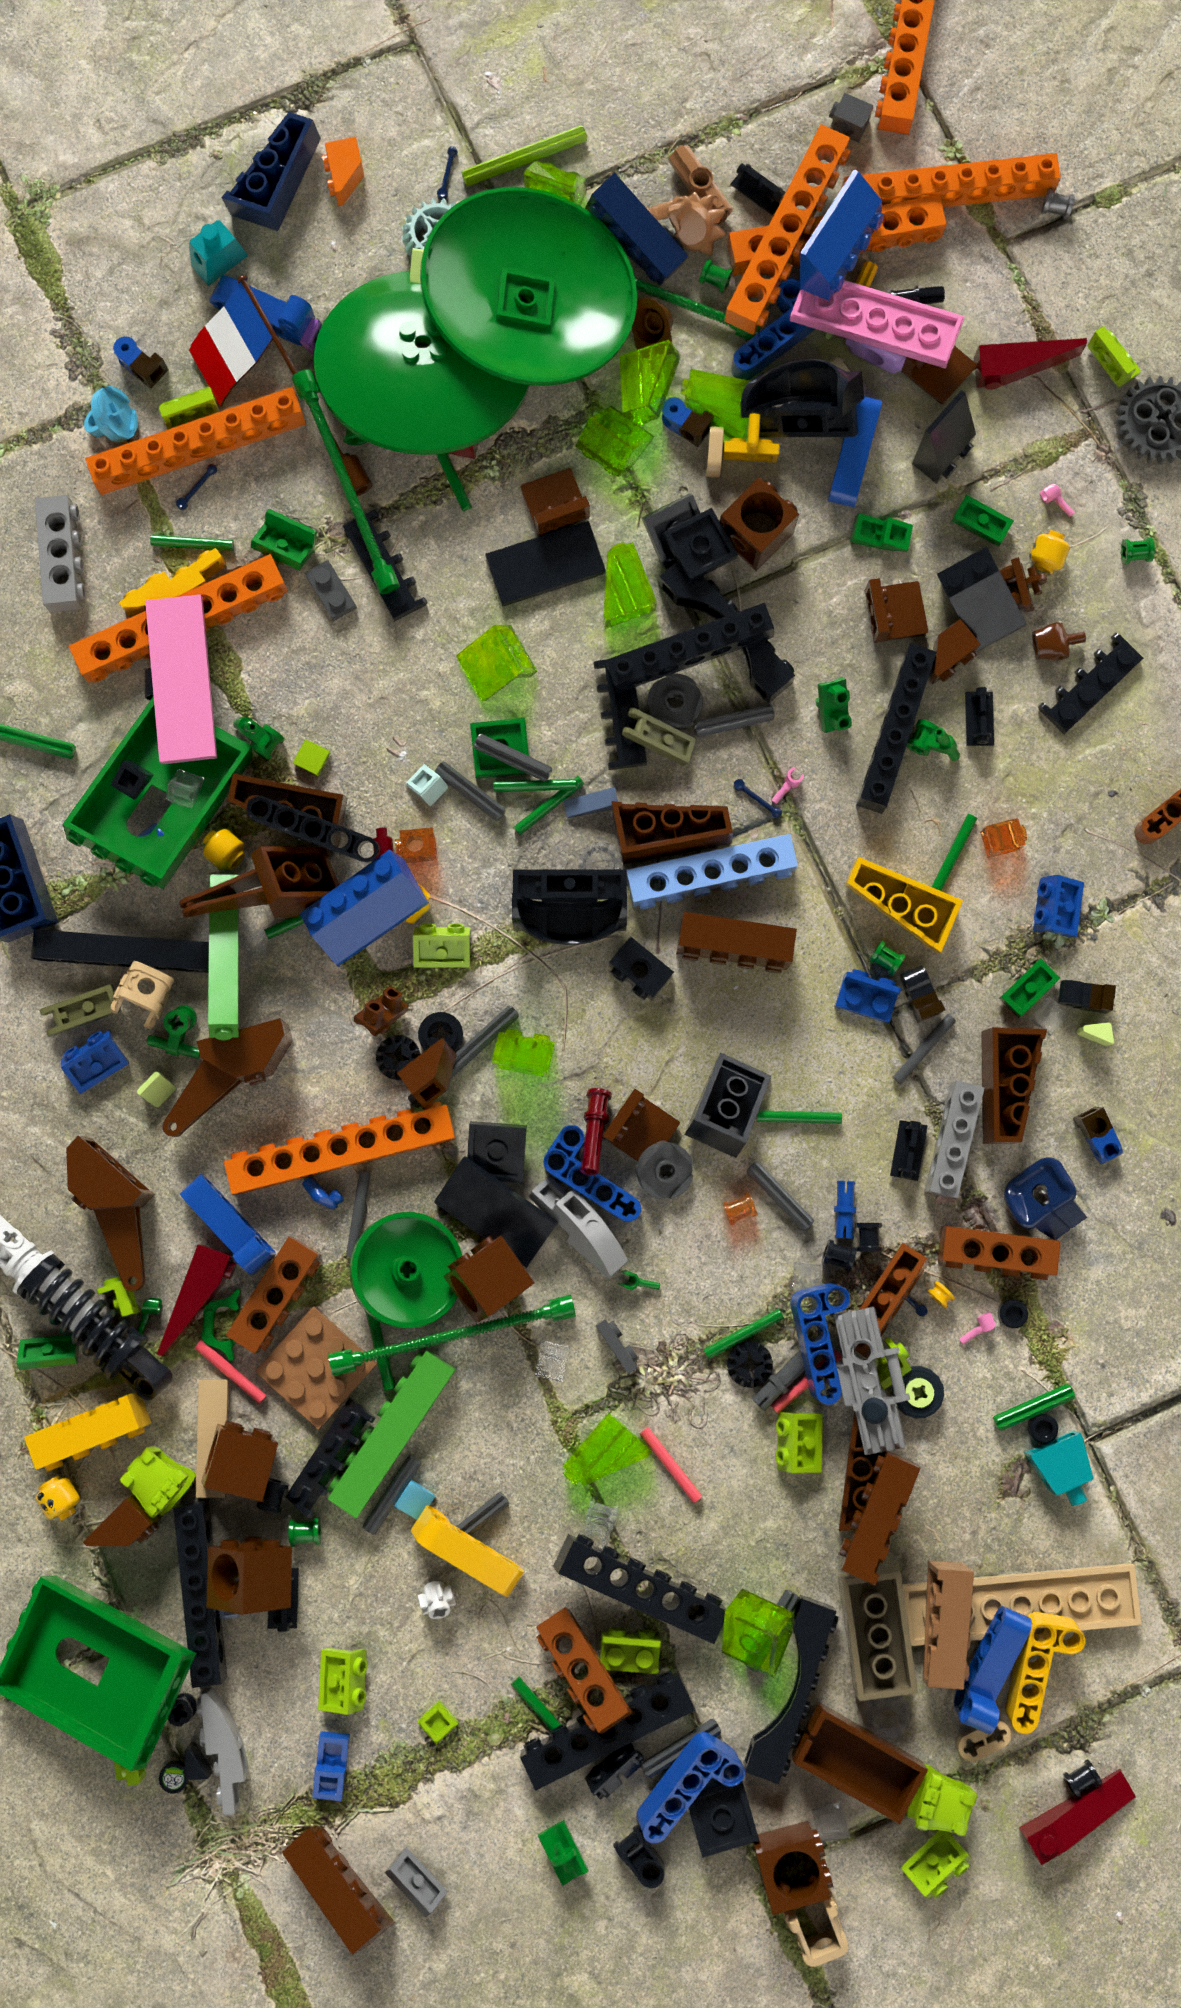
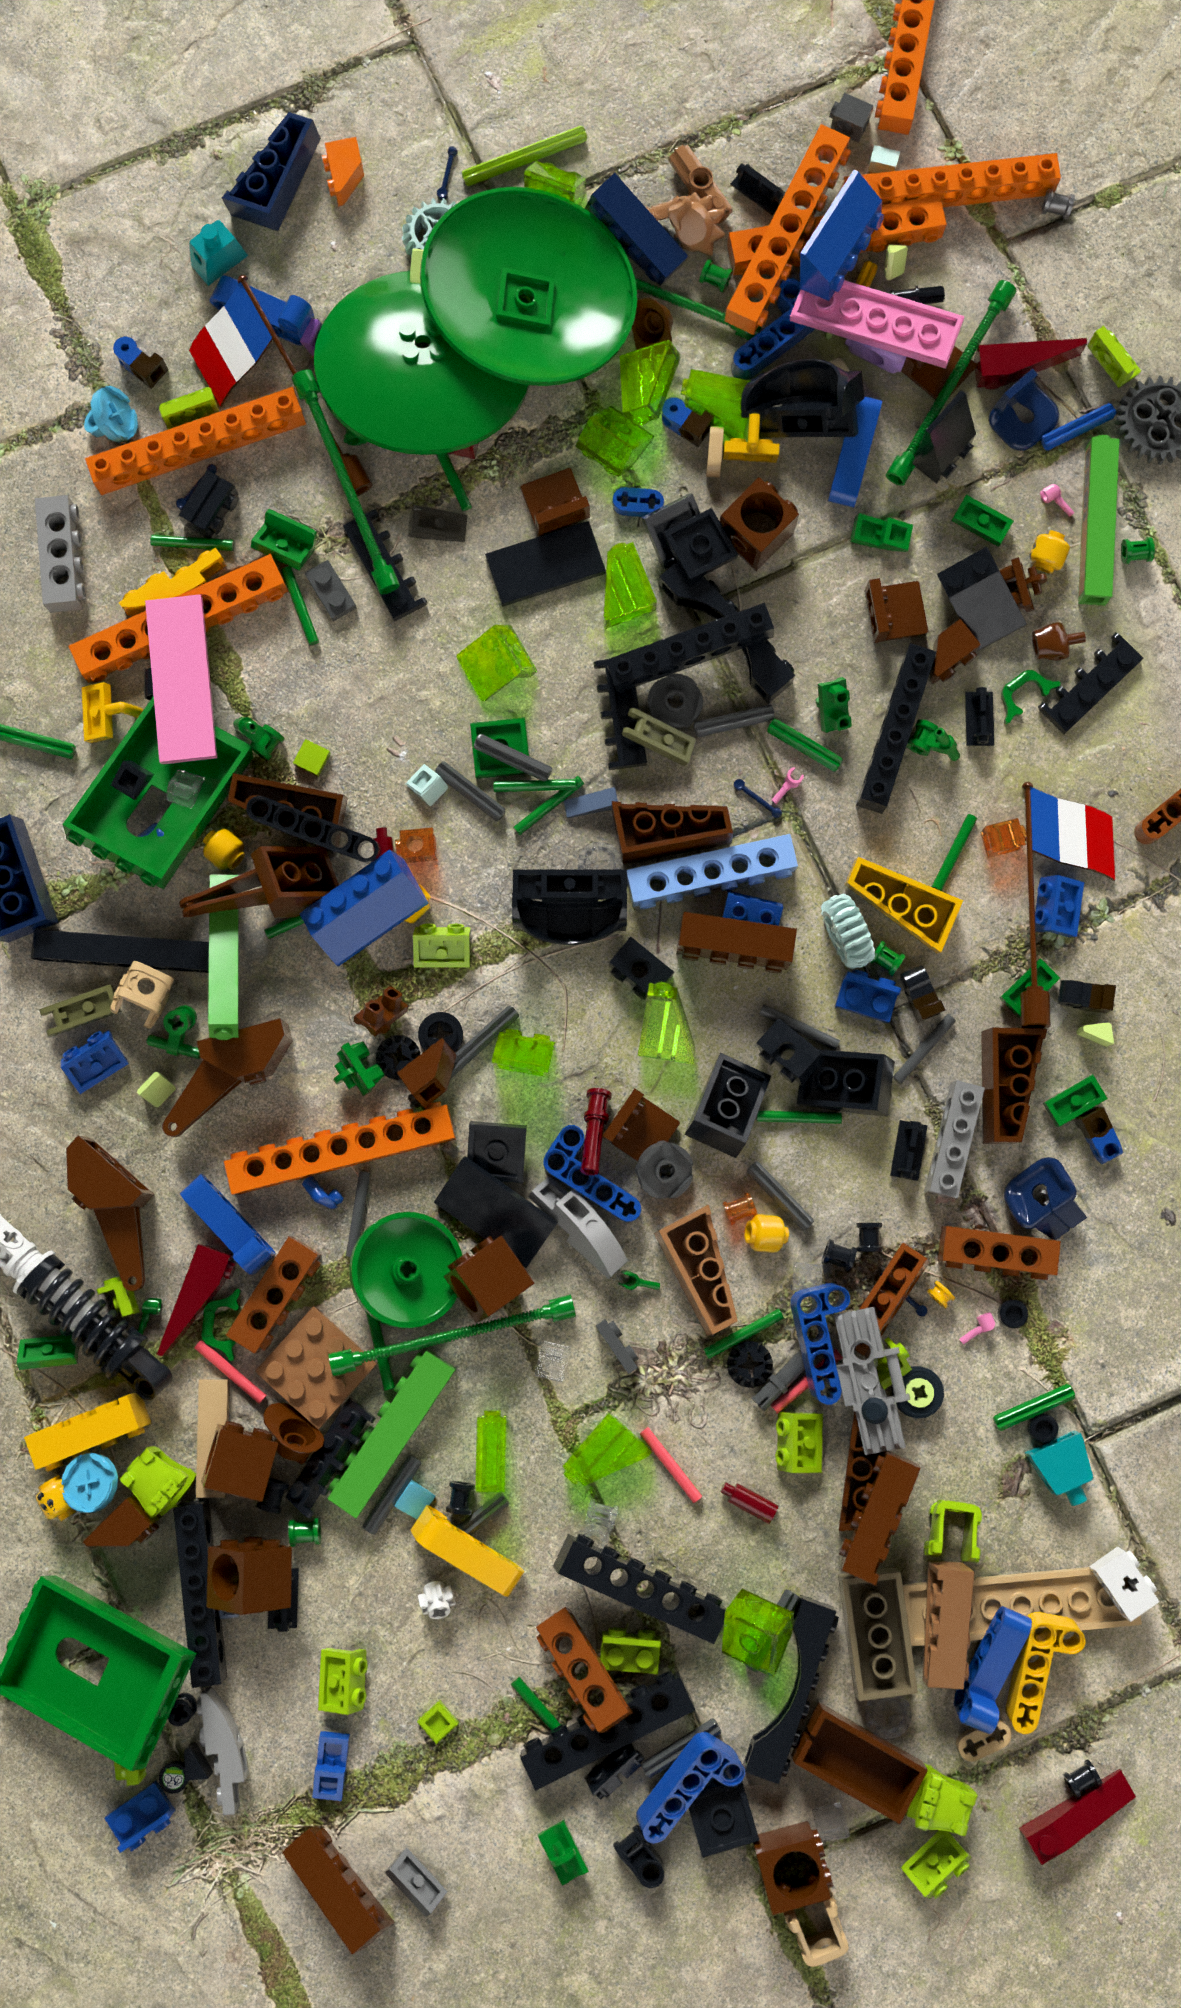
blue pin [834,1181,856,1239] -> none
none -> medium azure tile [61,1453,118,1513]
none -> yellow plate [82,682,143,743]
none -> blue bracket [104,1780,175,1853]
none -> black brick [178,470,239,538]
none -> reddish brown piece [263,1403,324,1465]
none -> green bar [281,566,319,646]
none -> green hips [333,1041,384,1096]
none -> clear smoke slope [408,505,467,542]
none -> black bush [446,1481,475,1515]
none -> clear neon green slope [475,1410,507,1492]
none -> blue beam [612,487,664,517]
none -> clear neon green slope [637,982,695,1065]
none -> medium nougat wedge [654,1204,738,1336]
none -> dark red cylinder [720,1482,778,1524]
none -> blue bracket [723,891,783,926]
none -> yellow head [744,1214,789,1253]
none -> black brick [756,1018,824,1086]
none -> dark grey bar [759,1004,840,1050]
none -> green axle [767,719,843,772]
none -> black slope [797,1050,895,1117]
none -> light aqua gear [821,893,875,969]
none -> light aqua slope [868,145,900,173]
none -> yellowish green slope [884,244,908,280]
none -> green hose [886,280,1017,486]
none -> lime piece [923,1500,982,1563]
none -> dark blue piece [989,368,1059,451]
none -> green helmet [1001,670,1061,724]
none -> flag [1020,782,1115,1029]
none -> blue axle [1040,403,1116,451]
none -> green plate [1043,1074,1108,1127]
none -> bright green brick [1078,435,1119,606]
none -> white brick [1089,1547,1160,1622]

